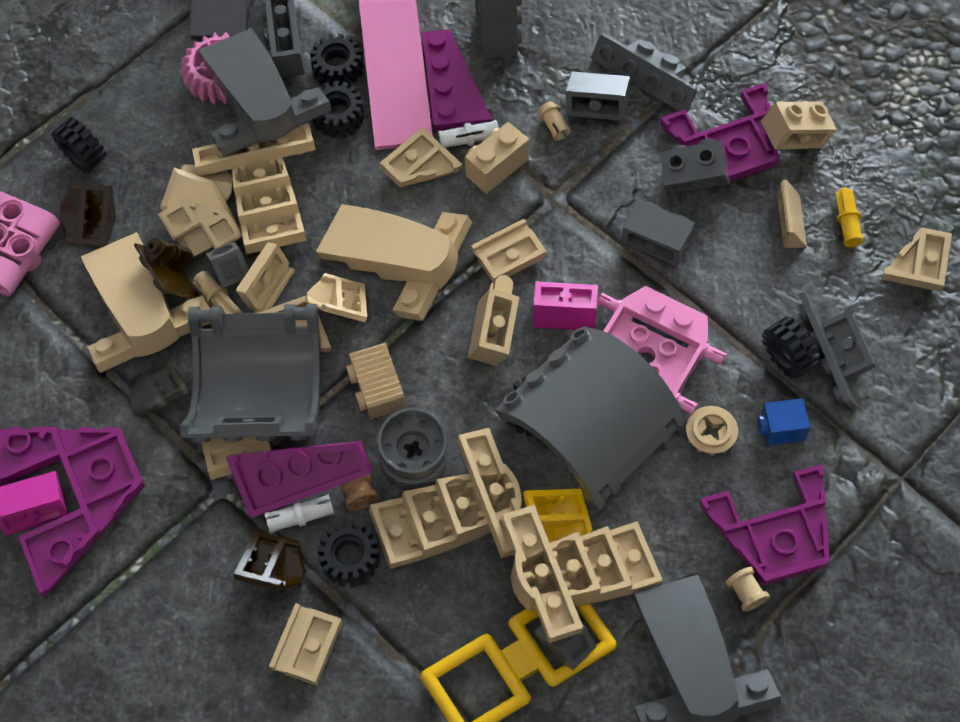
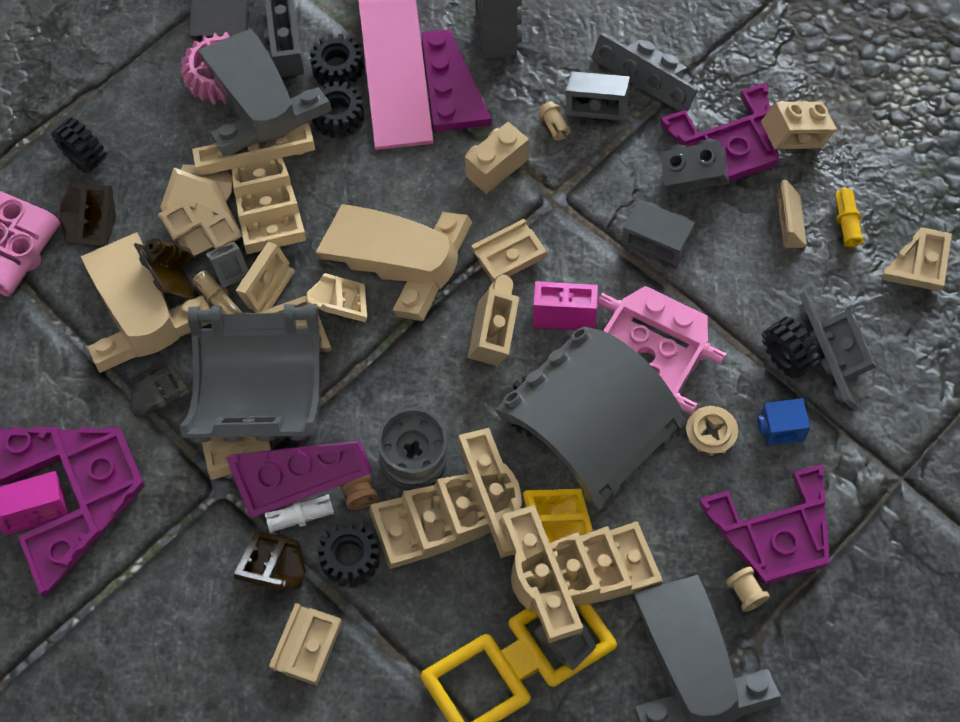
tan brick [346,343,406,420] -> none
tan wing [379,127,462,188] -> none
white pin [438,120,499,148] -> none

